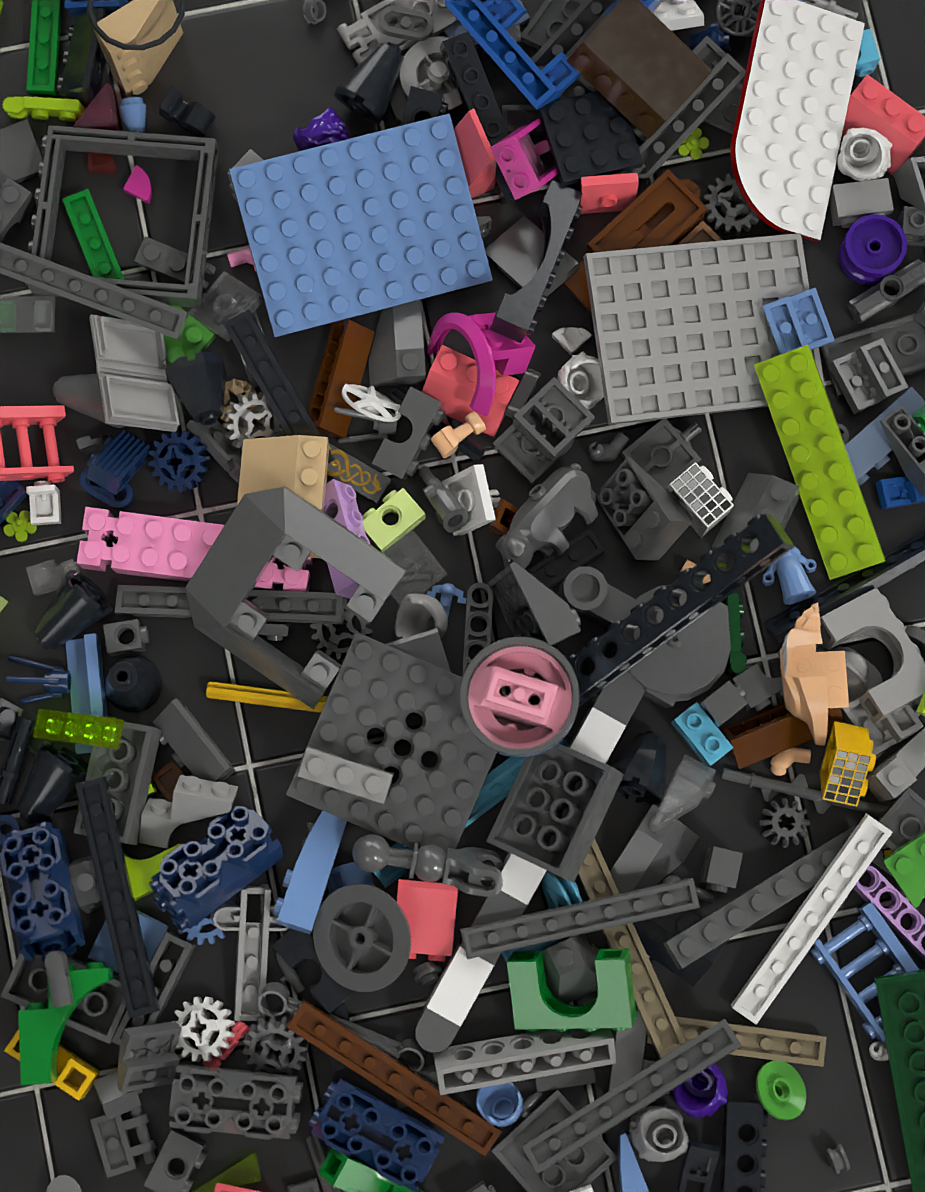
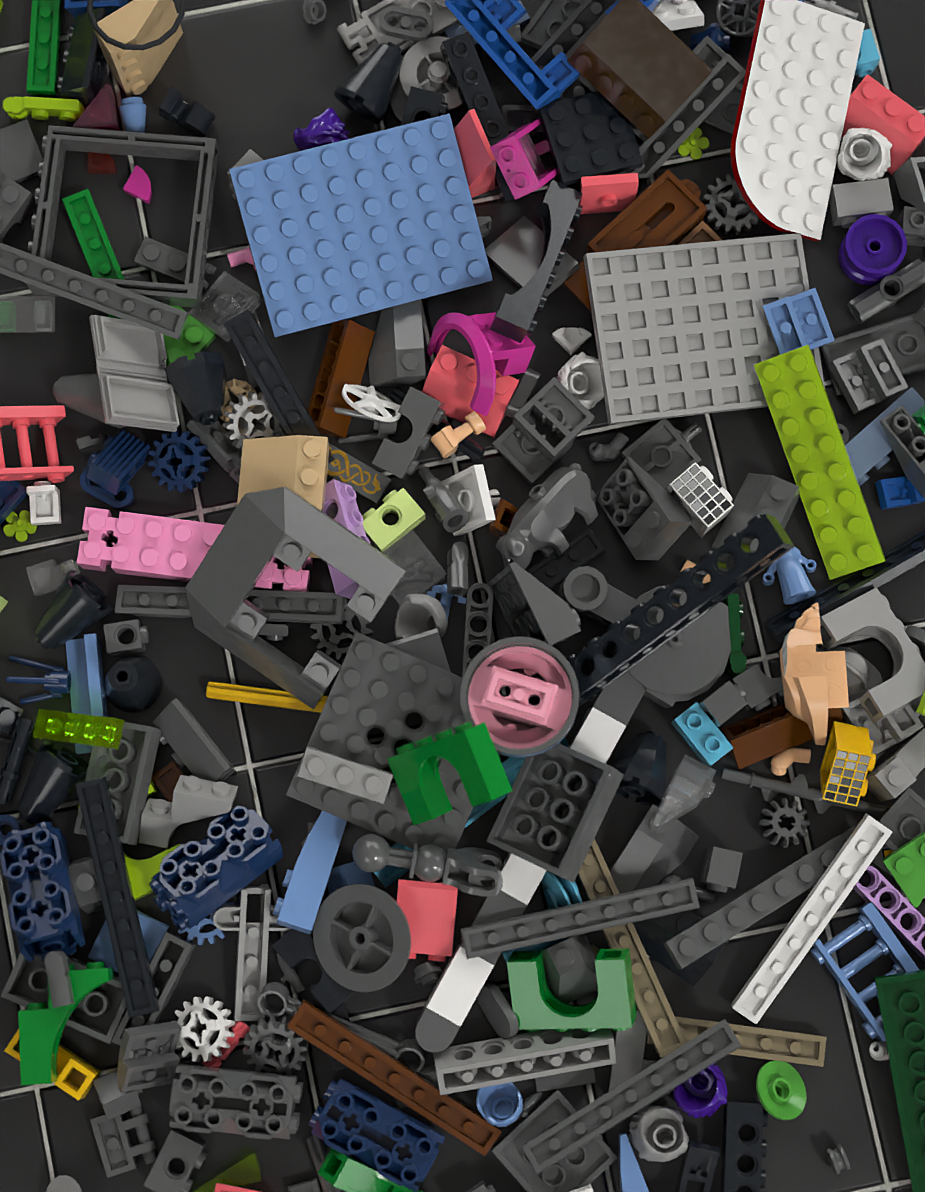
none -> green arch [387,721,512,825]
none -> dark grey bar [447,542,469,596]
none -> dark grey tile [477,983,519,1039]

